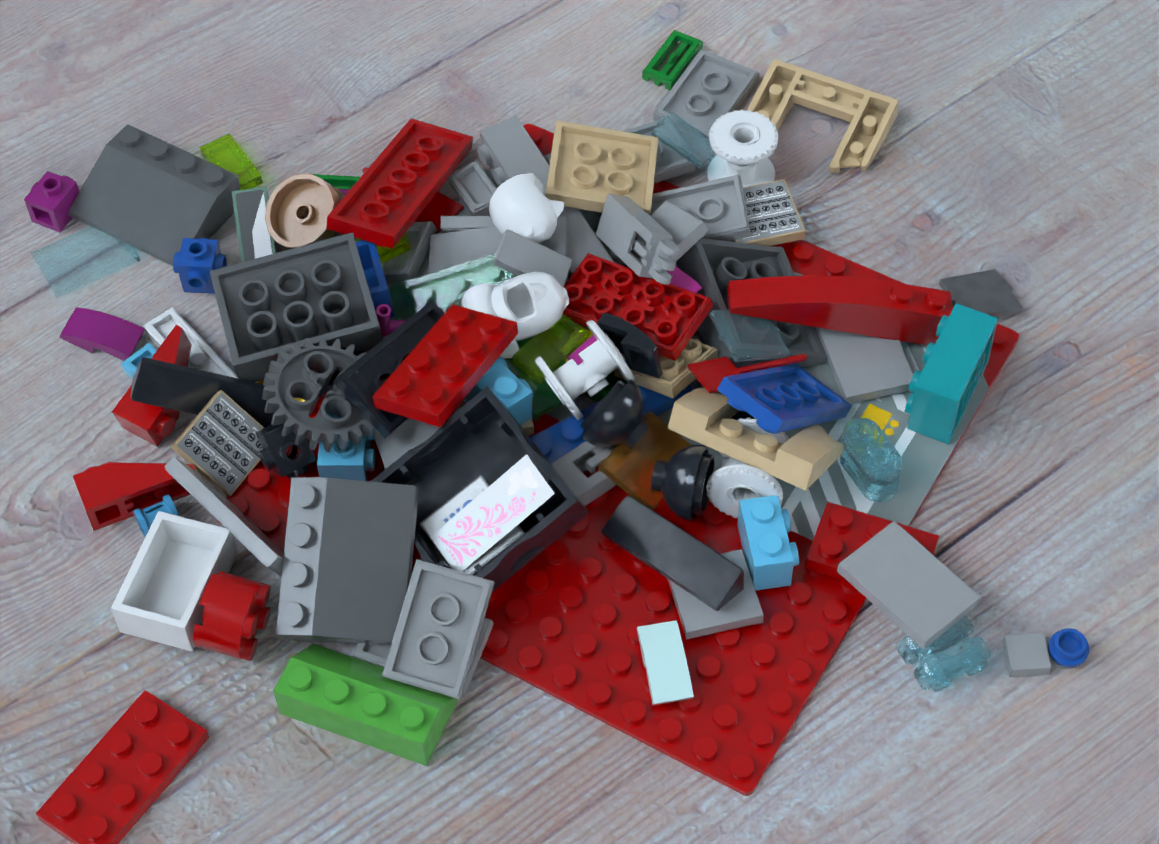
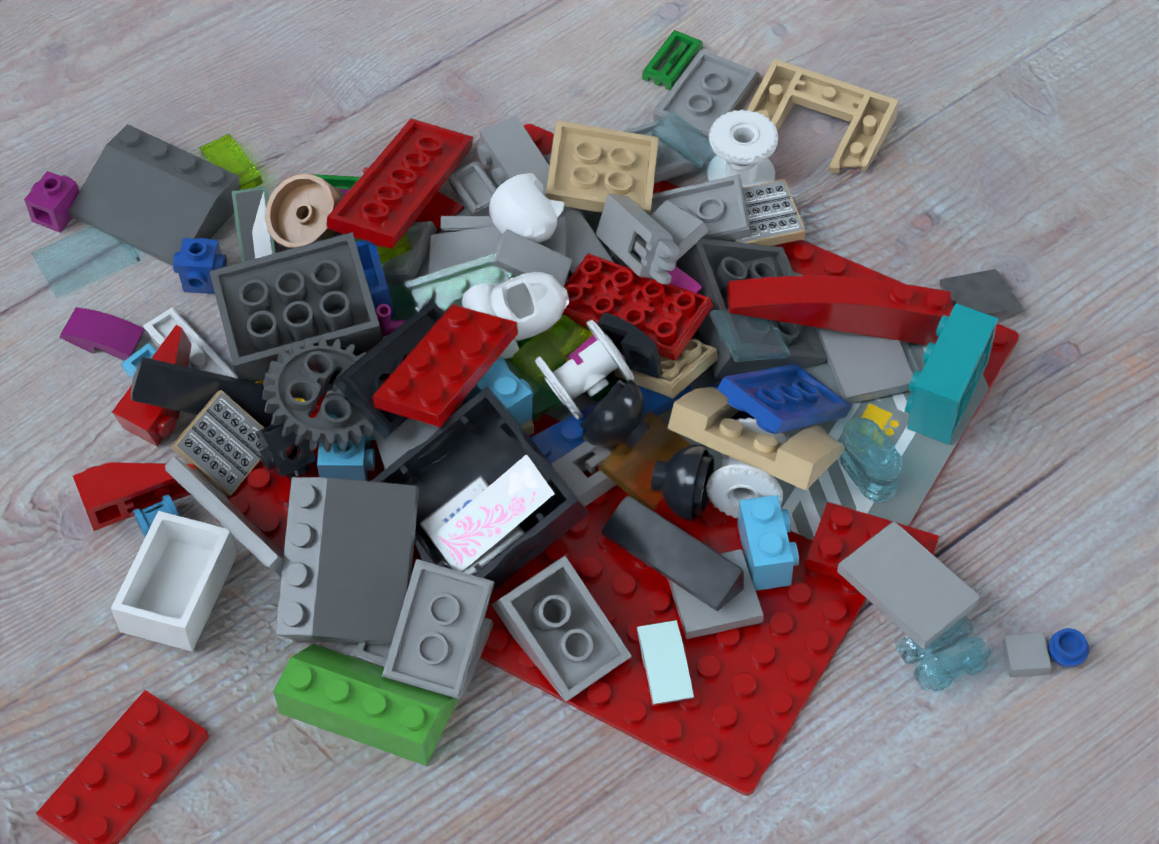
red brick [193,571,271,661] -> none
red piece [687,354,807,393] -> none
none -> light grey slope [491,556,632,702]

